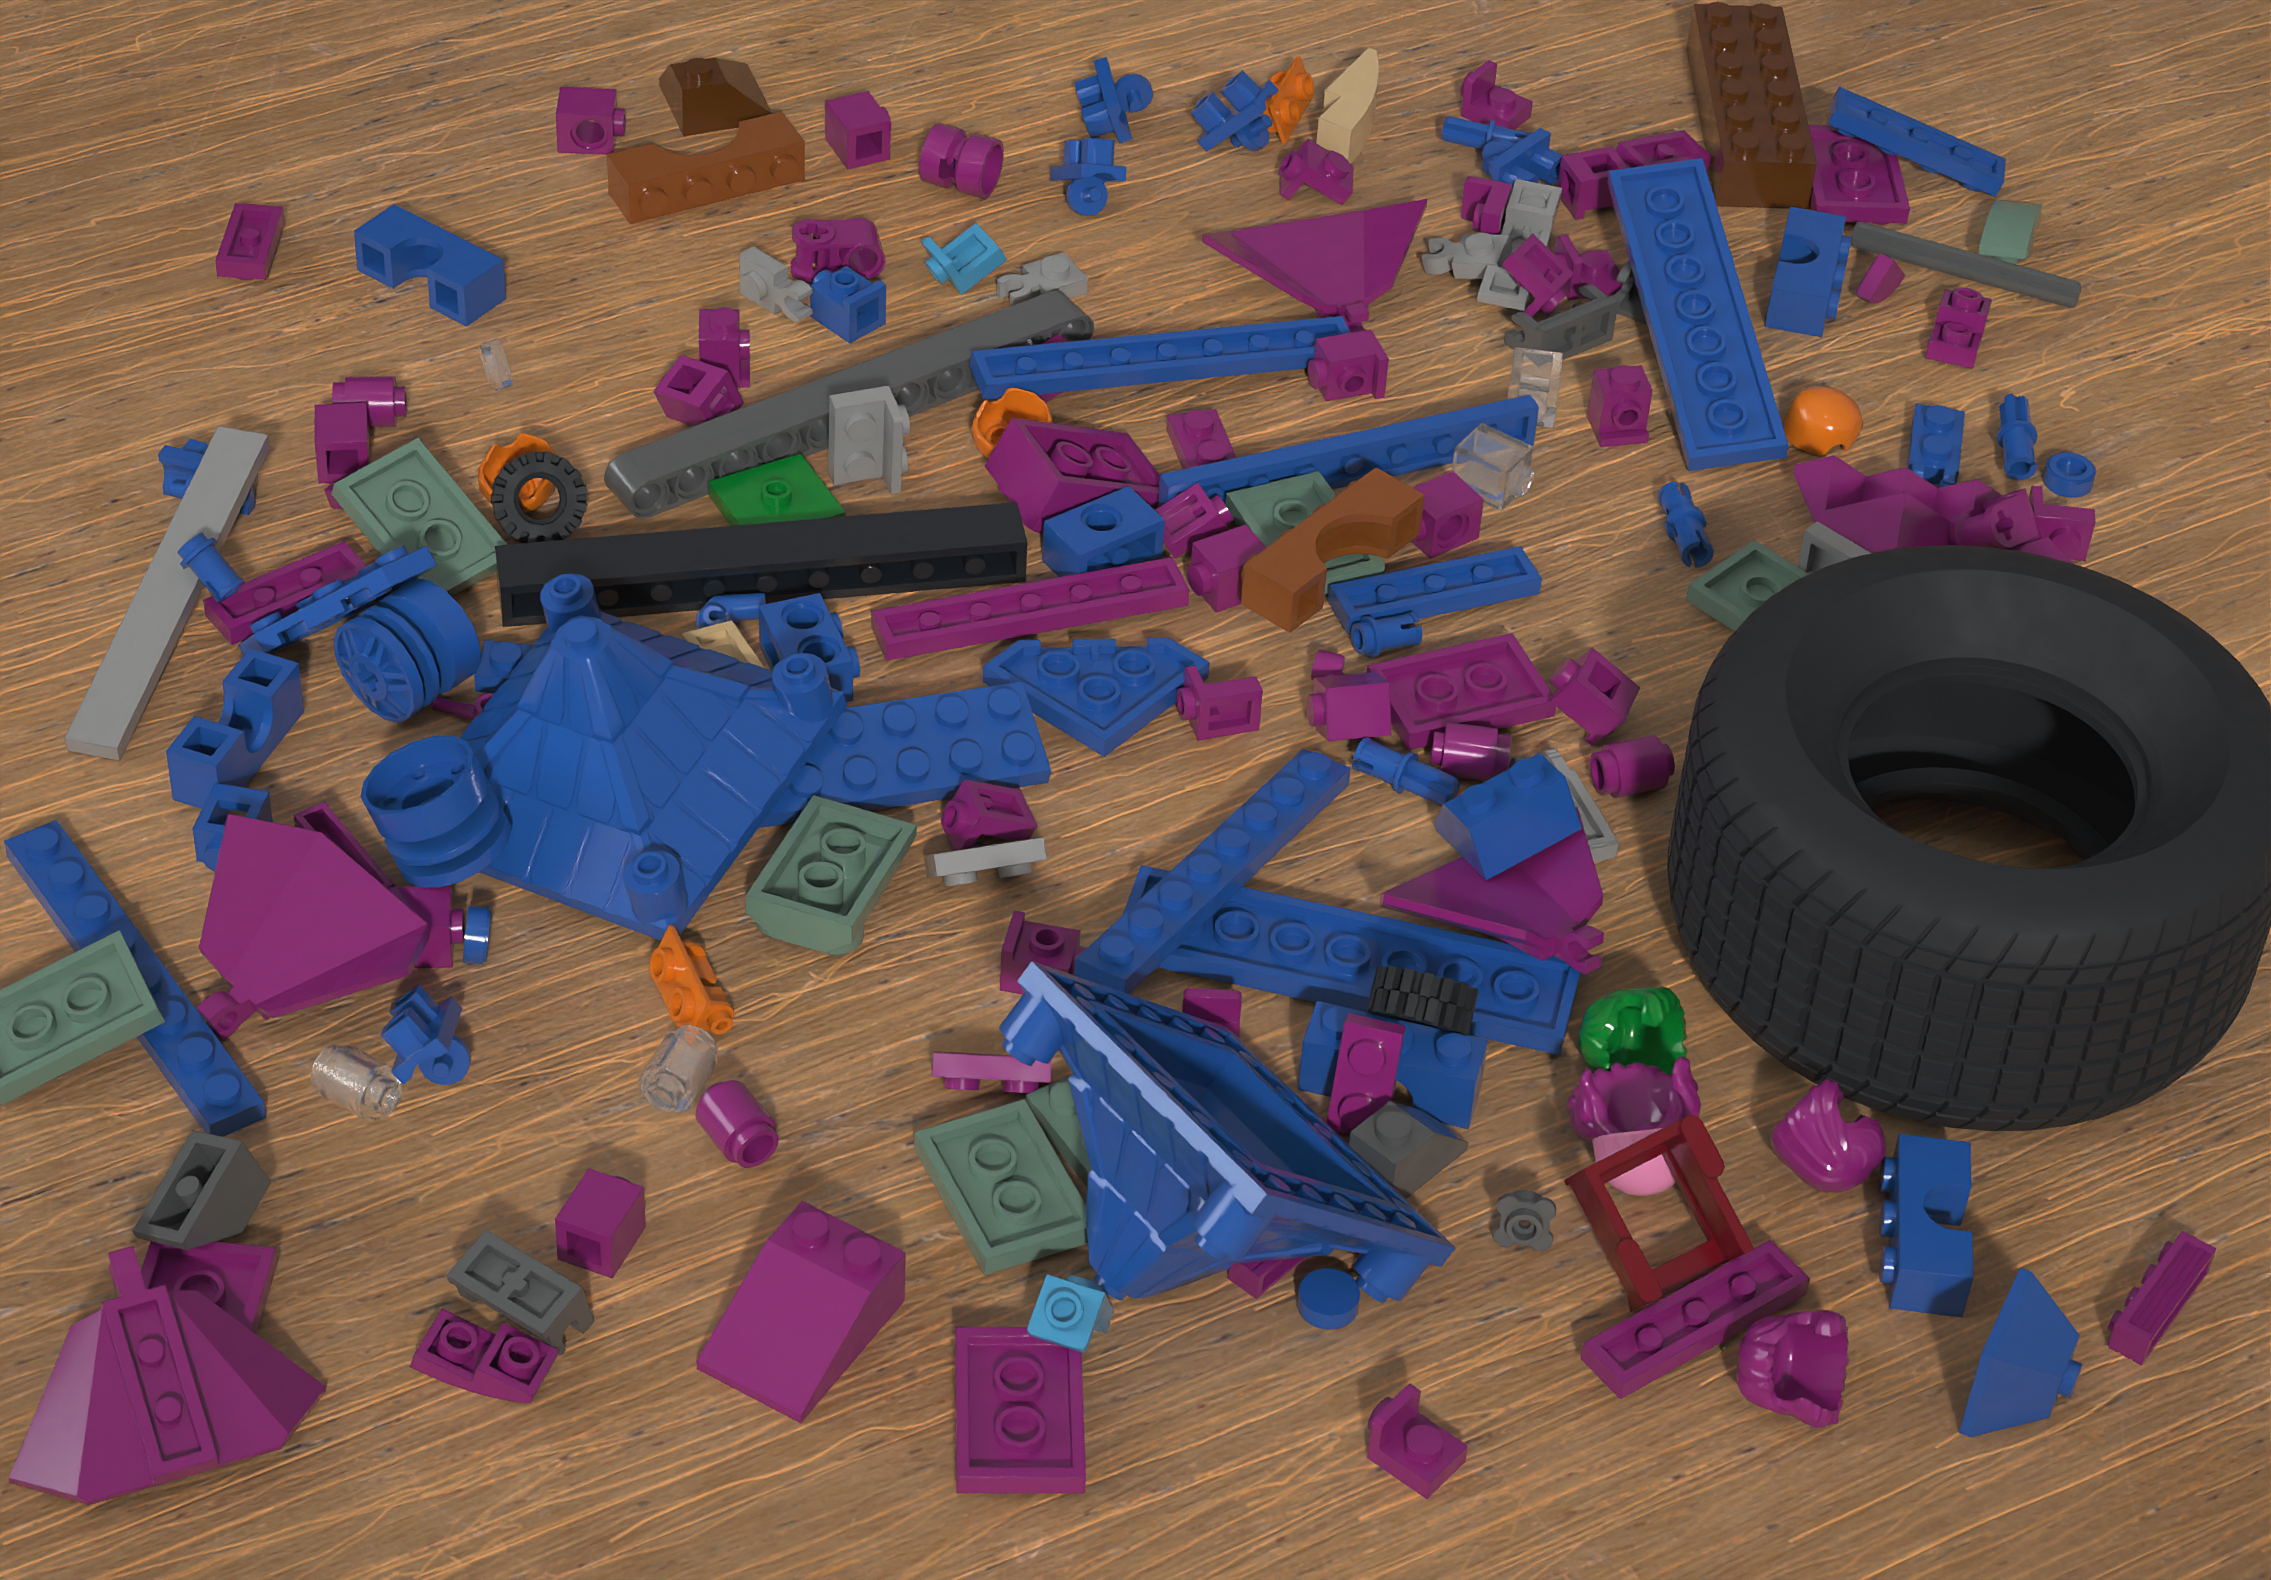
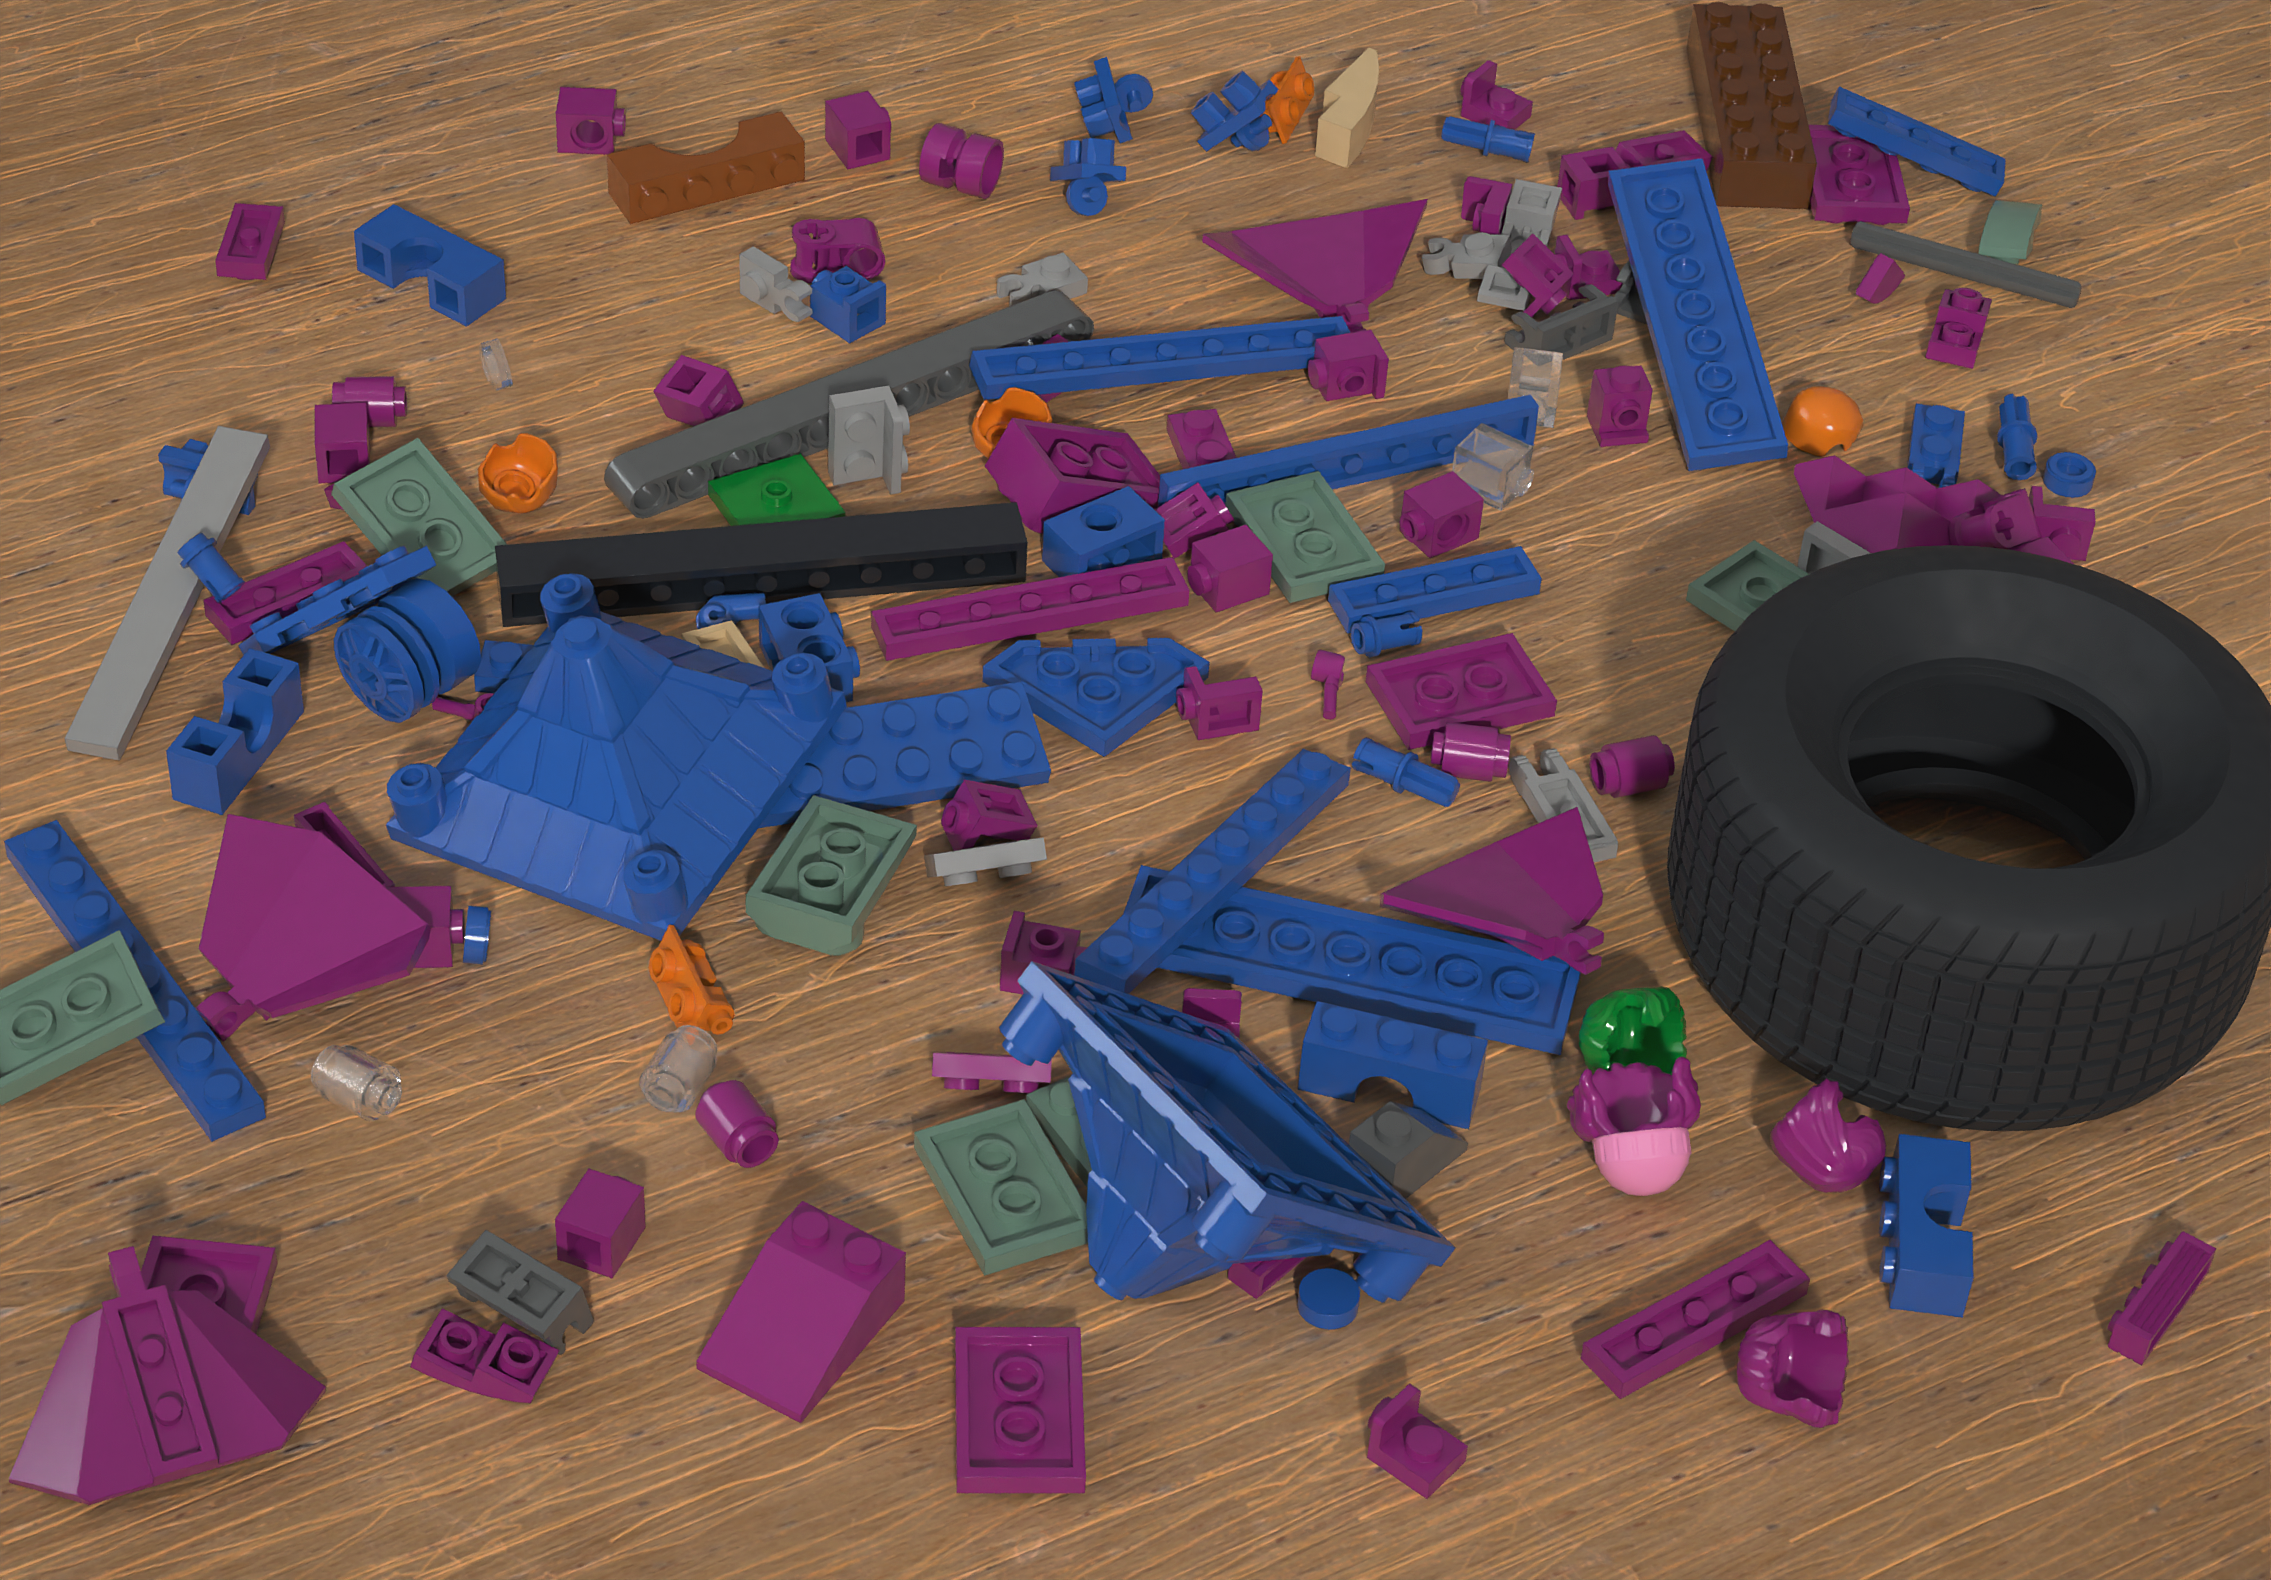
dark grey slope [132,1130,271,1250] -> none
blue brick [192,783,273,872] -> none
blue wheel [360,736,511,888] -> none
blue hips [381,984,471,1085] -> none
black tyre [491,452,588,543] -> none
reddish brown slope [659,57,772,137] -> none
magenta brick [699,307,750,387] -> none
dark azure bracket [921,223,1007,295] -> none
dark azure bracket [1027,1274,1114,1353] -> none
dark orange arch [1241,467,1425,633] -> none
magenta bracket [1278,139,1353,205] -> none
magenta brick [1307,672,1391,741] -> none
magenta plate [1326,1013,1406,1135] -> none
black tyre [1366,966,1479,1036] -> none
blue slope [1434,753,1582,880] -> none
blue hips [1482,128,1562,190] -> none
dark grey plate [1493,1190,1557,1251] -> none
magenta brick [1549,647,1640,746] -> none
dark red piece [1564,1115,1754,1312] -> none
blue pin [1658,481,1714,568] -> none
blue arch [1765,207,1852,337] -> none
blue slope [1959,1268,2083,1437] -> none

